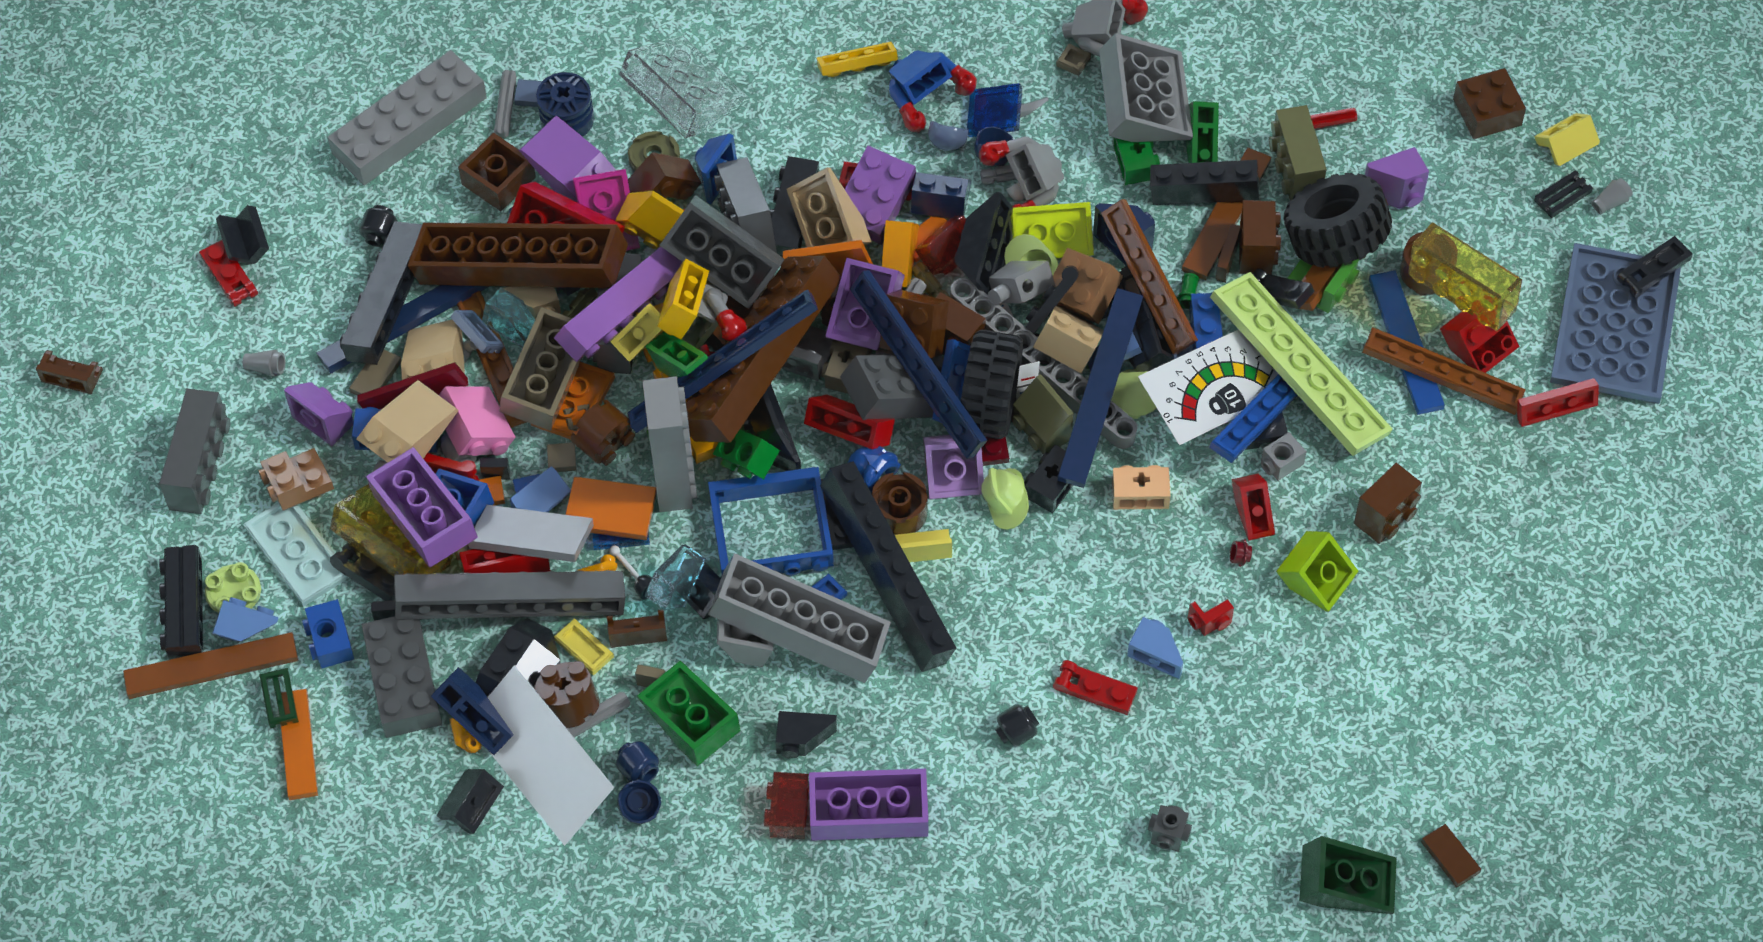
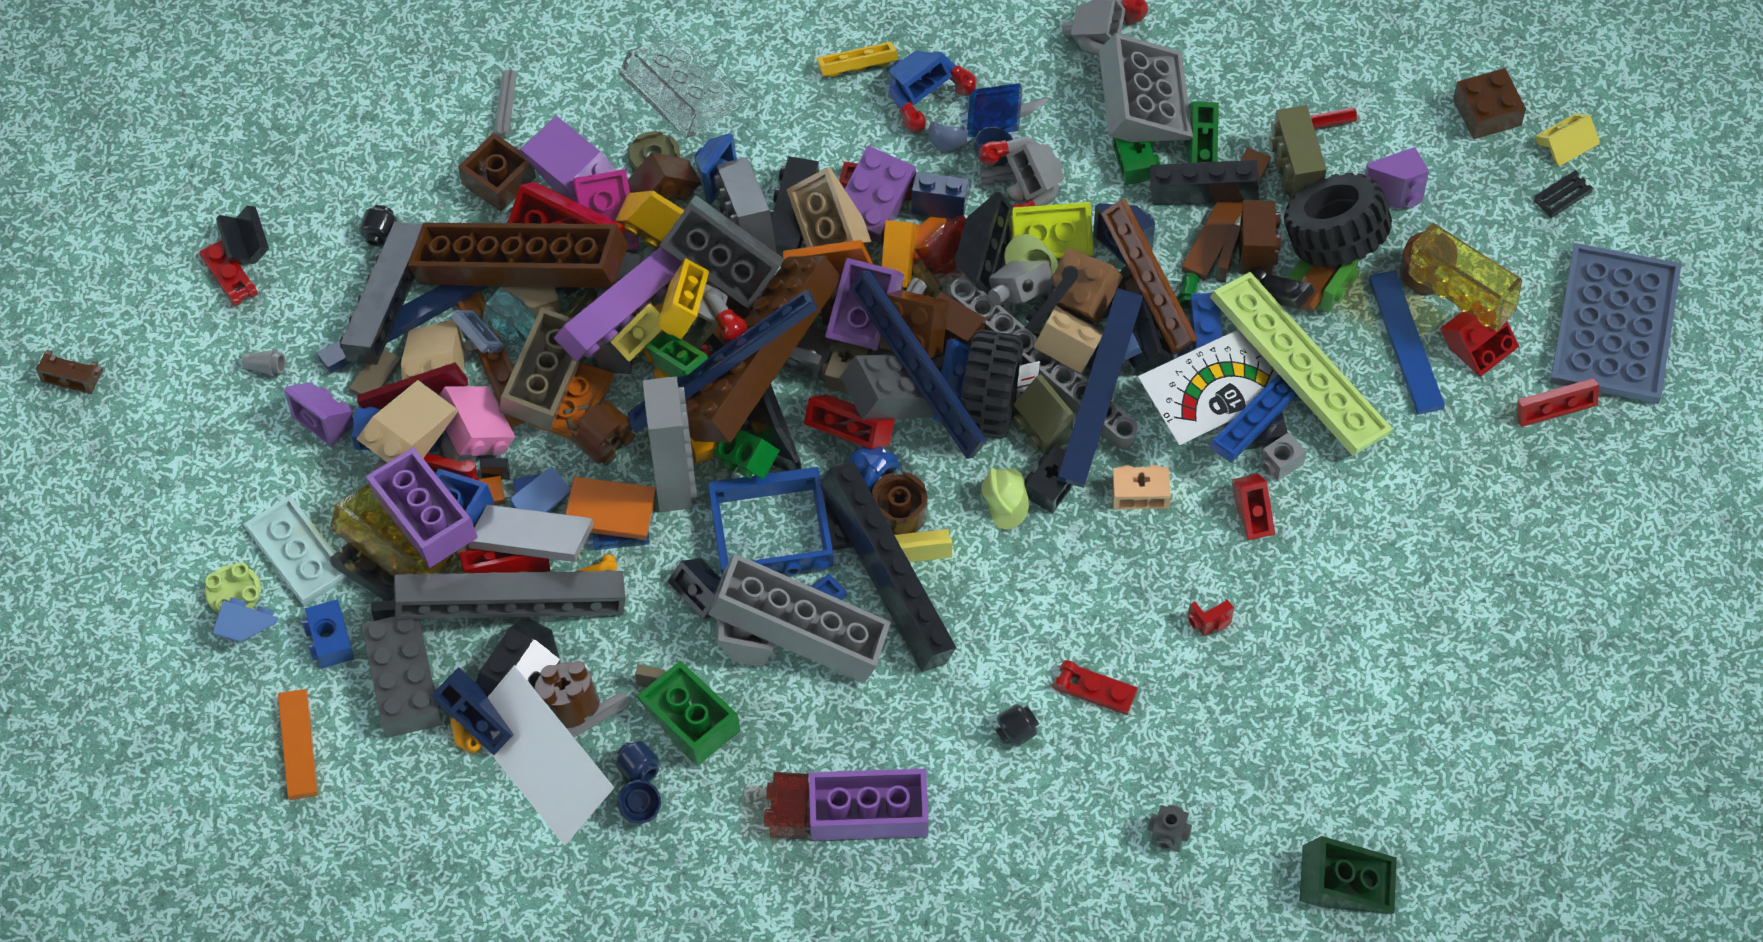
dark orange tile [123,632,299,699] -> none
dark grey brick [159,388,231,514] -> none
black brick [159,545,203,660] -> none
medium nougat plate [258,448,334,510] -> none
dark green tile [259,668,299,729] -> none
light grey brick [328,50,487,186] -> none
black panel [437,769,504,834] -> none
sand blue tile [514,79,542,107] -> none
dark blue wheel [536,72,595,137] -> none
dark tan tile [547,442,577,472] -> none
light yellow tile [554,618,614,675] -> none
reddish brown hinge [607,609,667,648] -> none
hinge [609,545,659,600] -> none
clear light blue slope [645,544,706,610] -> none
black slope [776,711,837,759] -> none
lavender slope [923,435,984,499] -> none
dark red plate [982,437,1010,466] -> none
dark tan tile [1056,44,1092,76] -> none
yellowish green dish [1111,369,1156,419] -> none
medium blue slope [1127,617,1183,679] -> none
dark red plate [1230,539,1252,567] -> none
lime slope [1276,531,1359,612] -> none
reddish brown brick [1354,462,1422,544] -> none
dark orange tile [1362,327,1526,415] -> none
reddish brown tile [1421,824,1481,888] -> none
light grey cone [1591,178,1633,215] -> none
black plate [1617,236,1693,298] -> none

